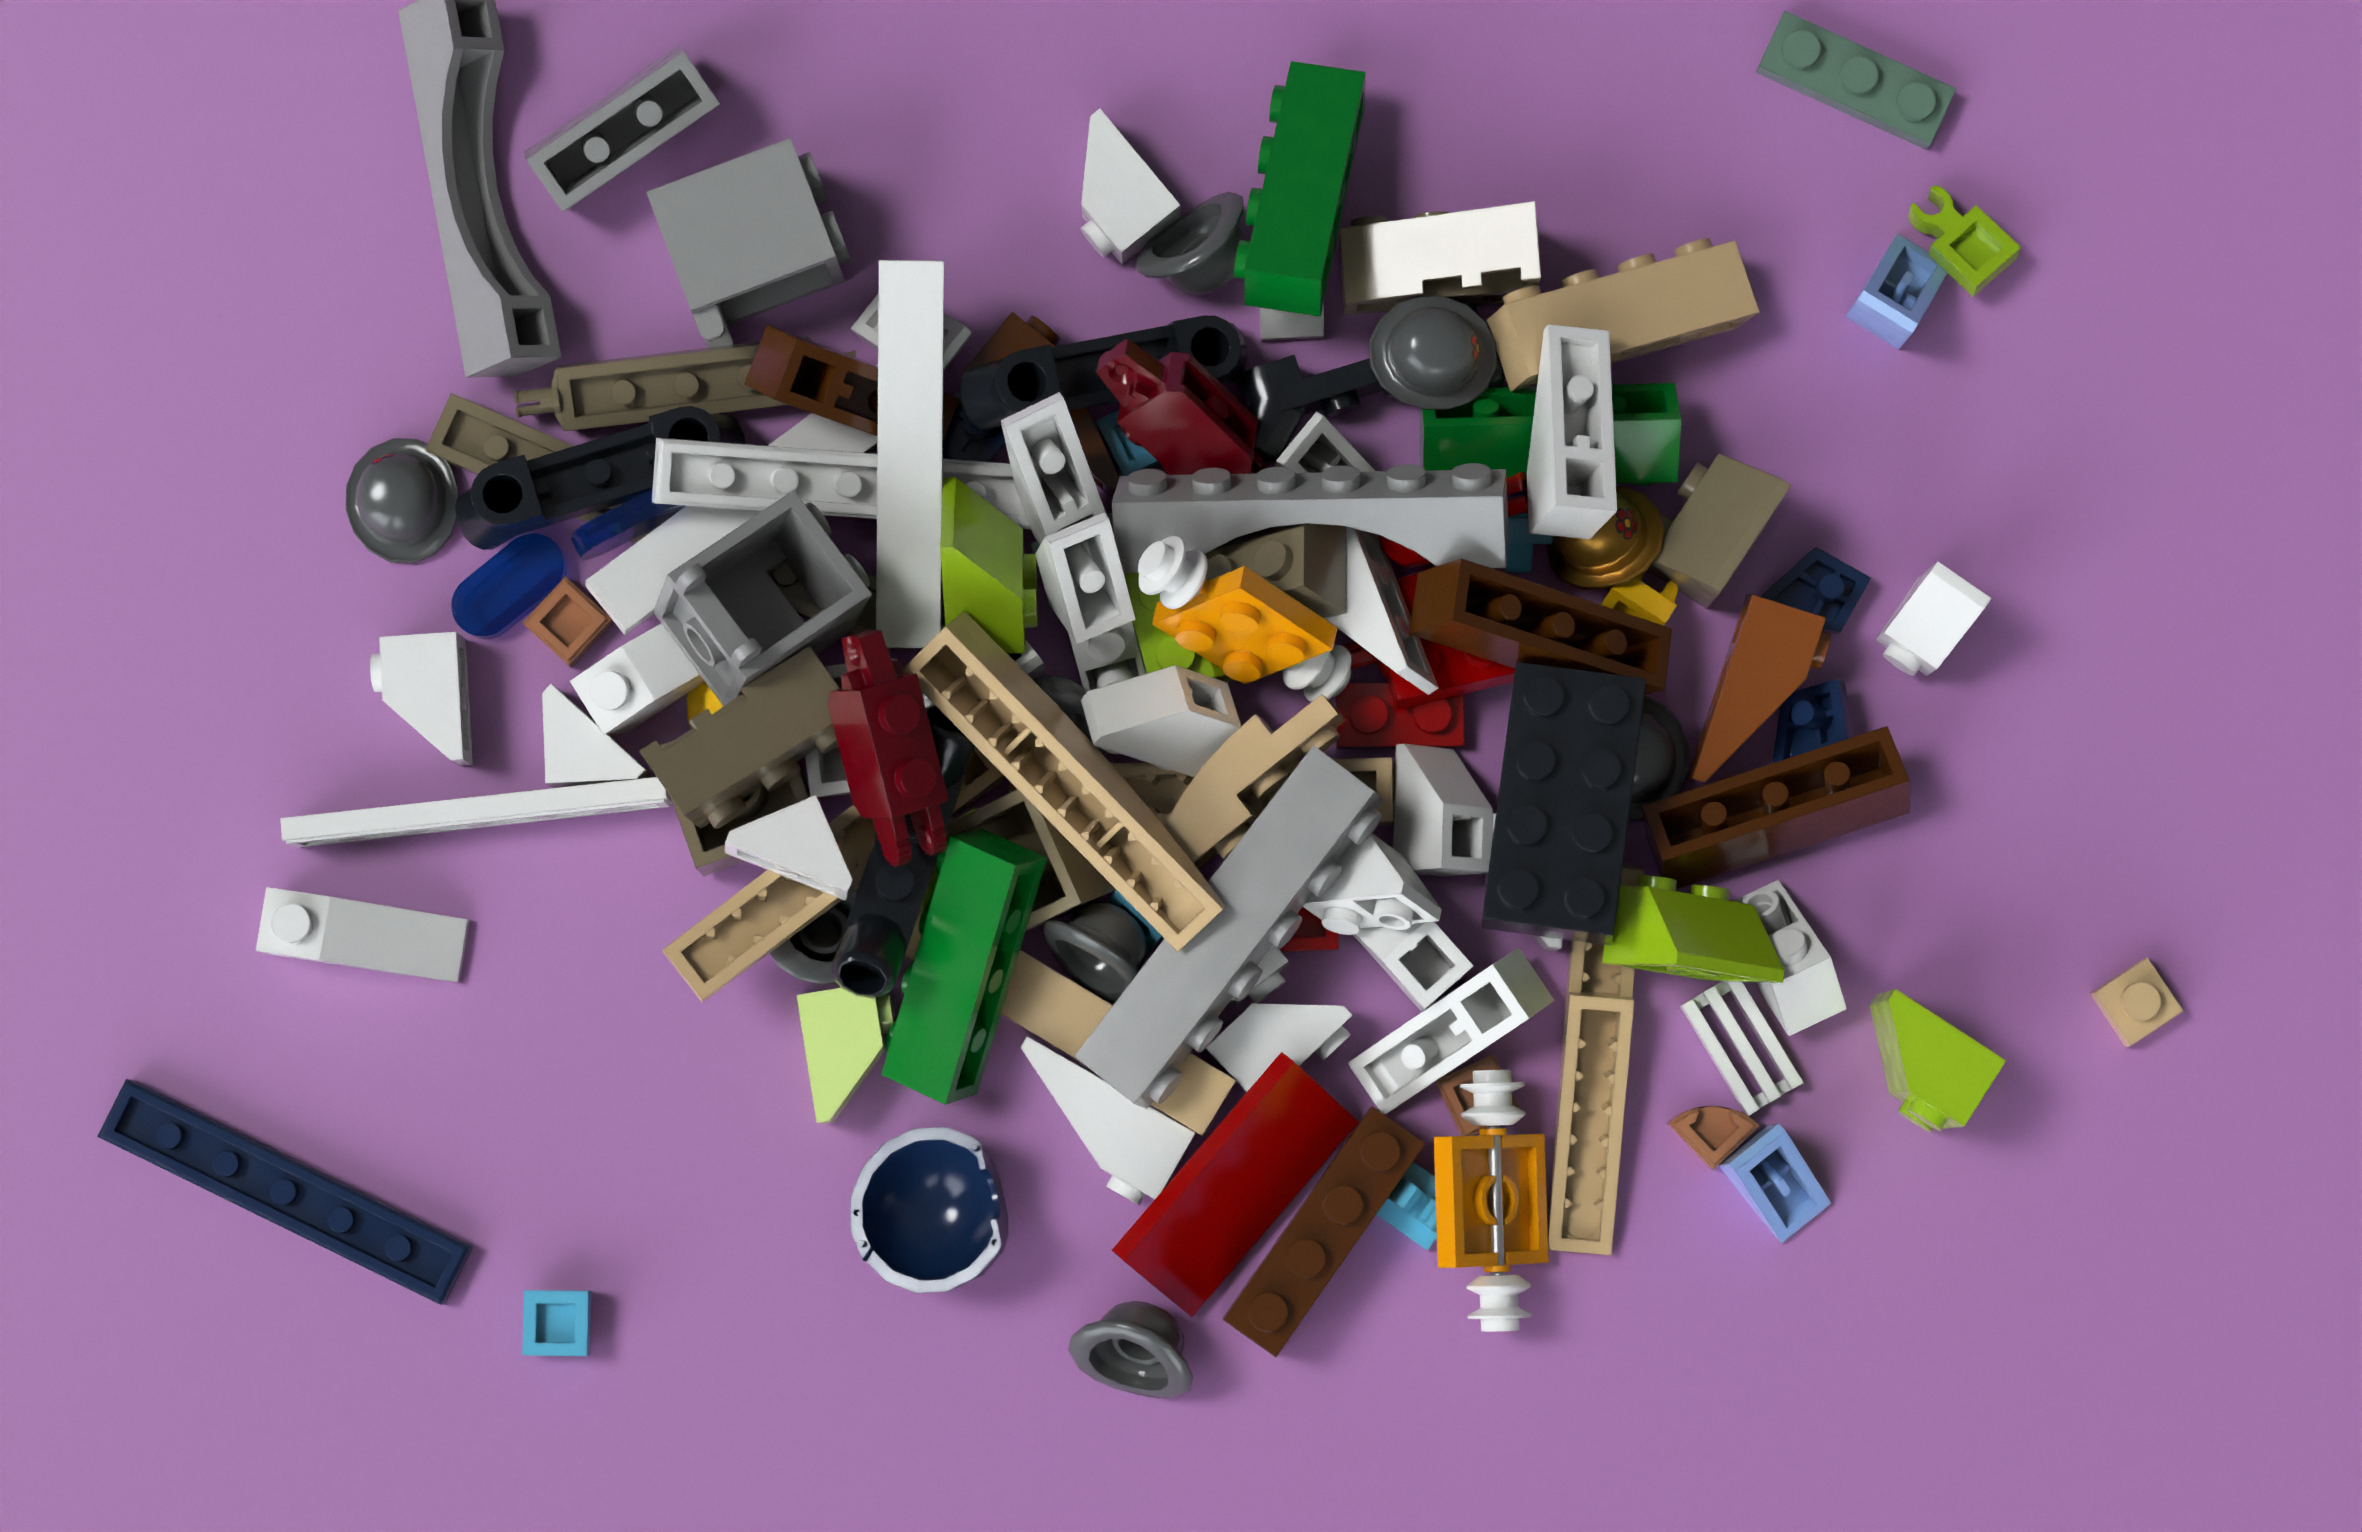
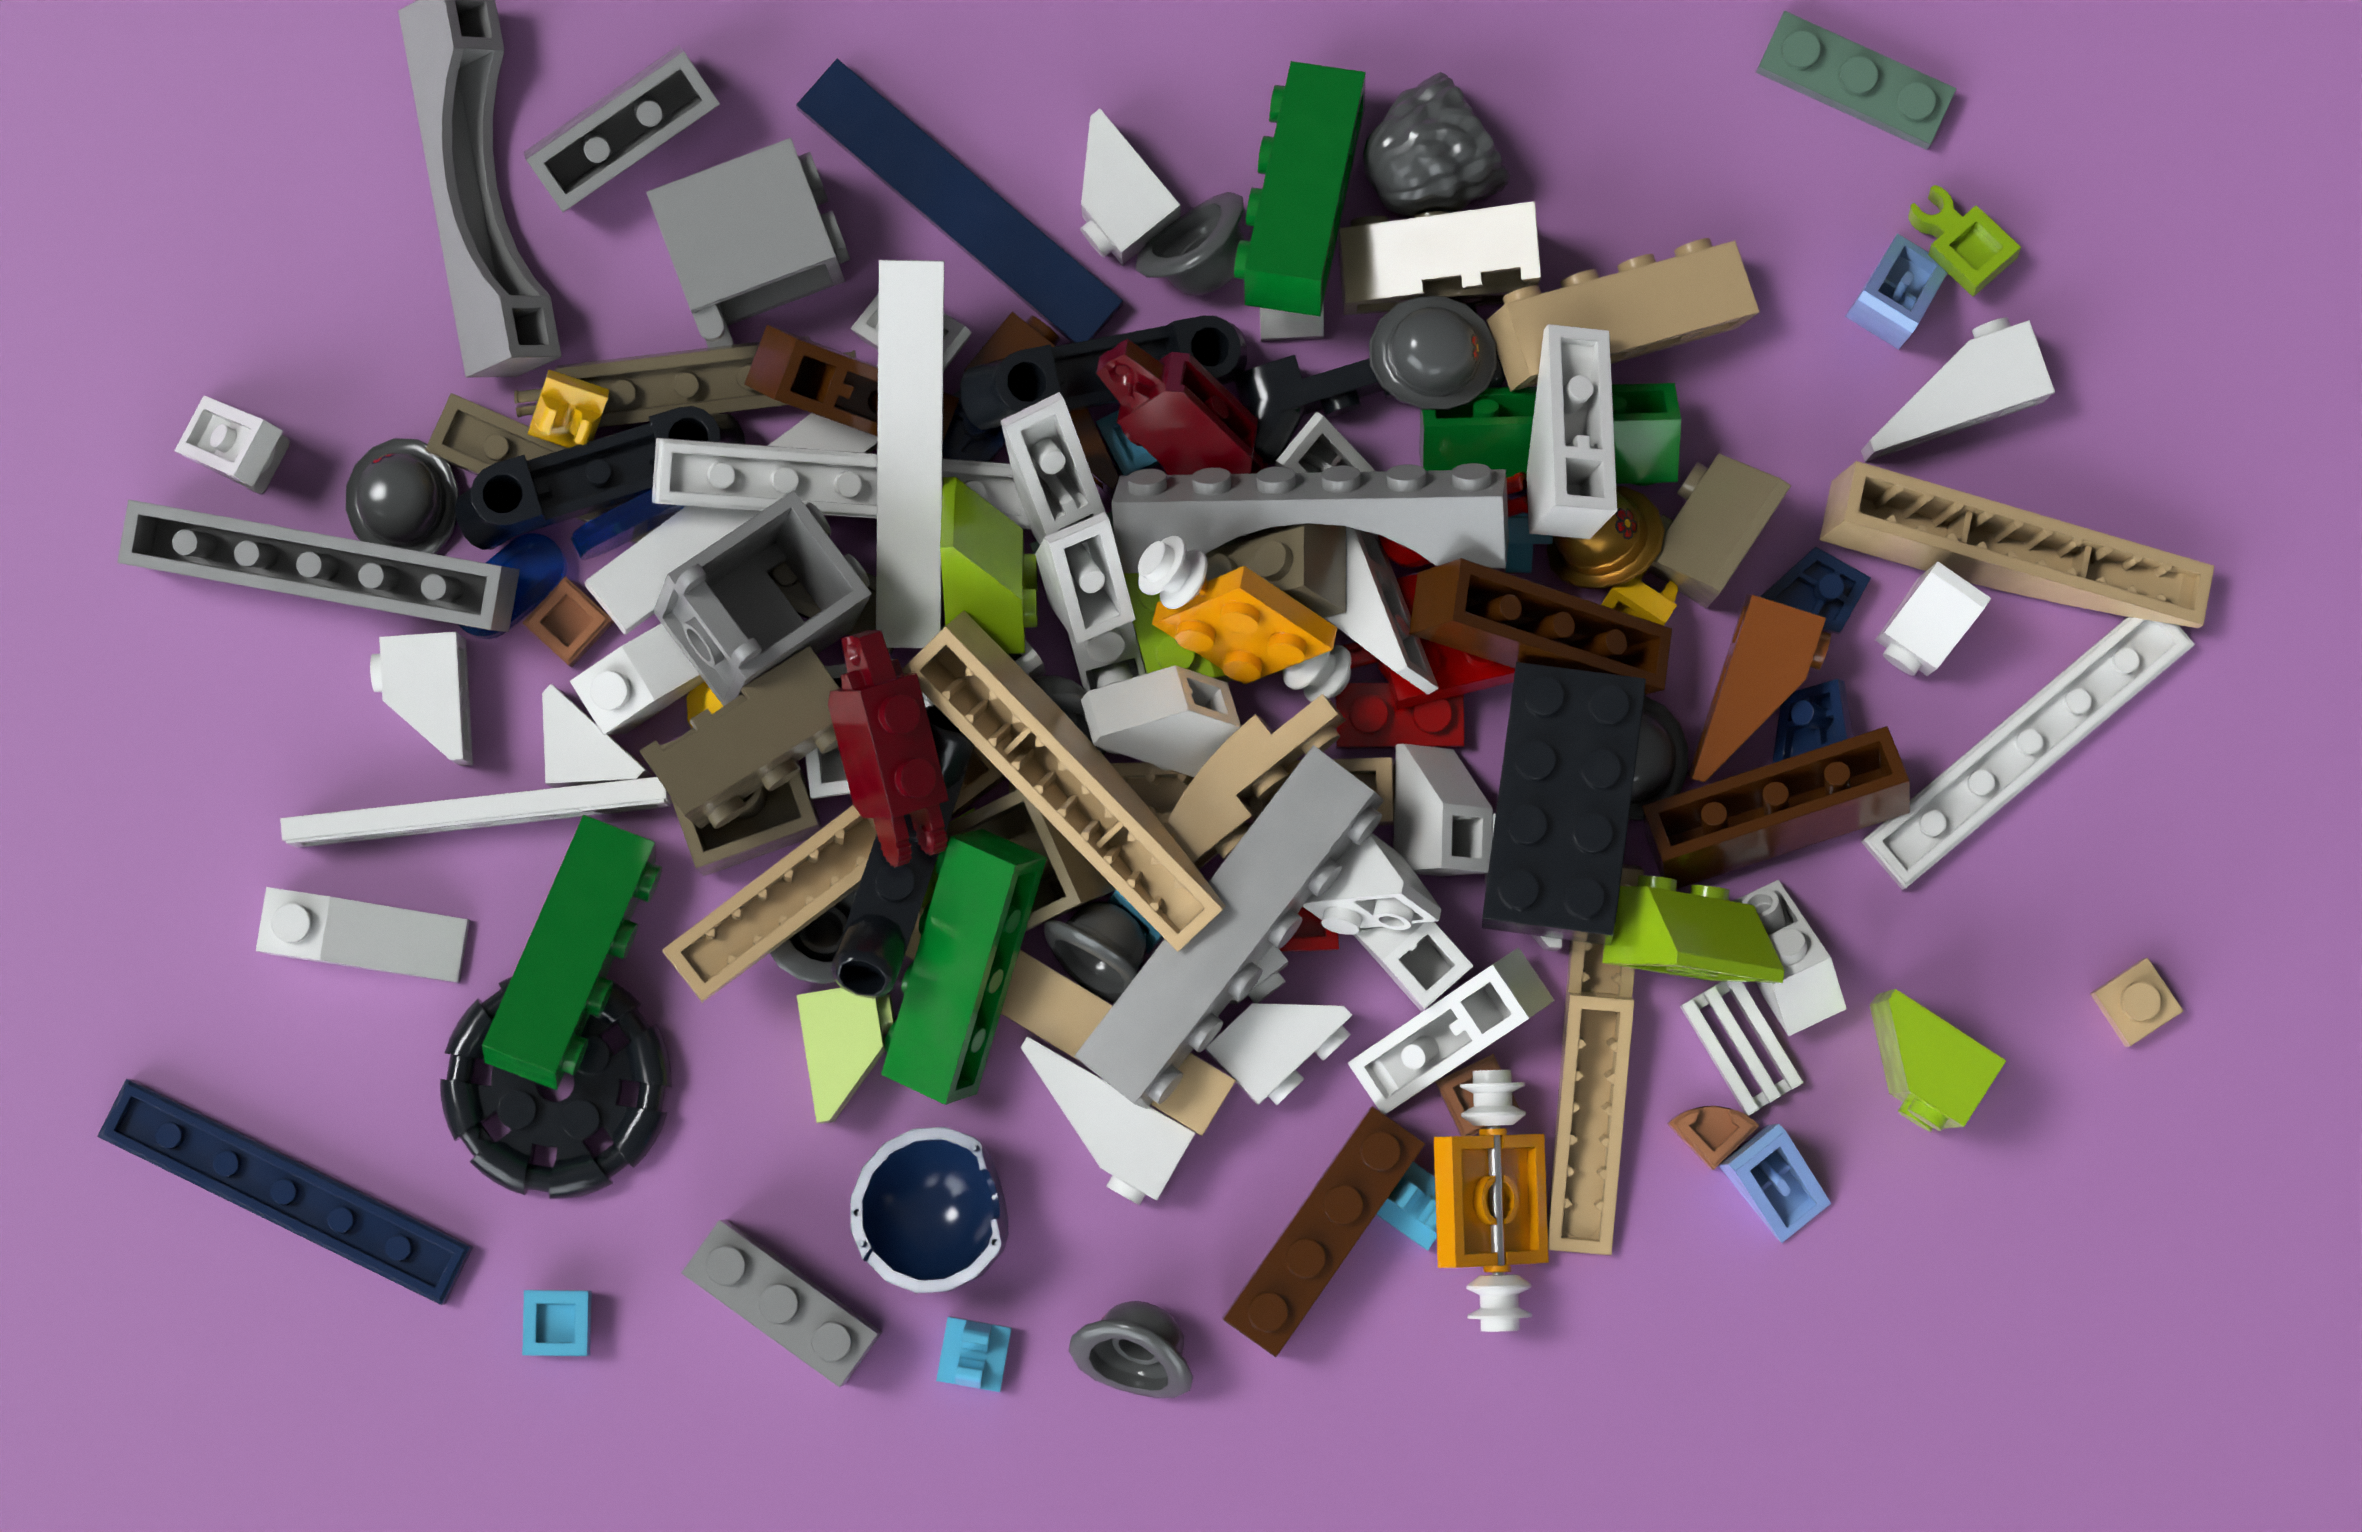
white slope [725,795,853,901] -> none
red tile [1112,1052,1359,1317] -> none
none -> light grey brick [117,500,520,632]
none -> white slope [174,396,290,494]
none -> black plate [440,976,672,1199]
none -> green brick [482,815,662,1090]
none -> yellow tile [527,369,610,448]
none -> light grey brick [681,1219,883,1388]
none -> dark blue tile [796,58,1123,343]
none -> medium azure tile [936,1316,1012,1392]
none -> dark grey hair [1363,72,1510,217]
none -> tan slope [1819,461,2214,628]
none -> white slope [1861,317,2055,462]
none -> white tile [1861,617,2195,890]

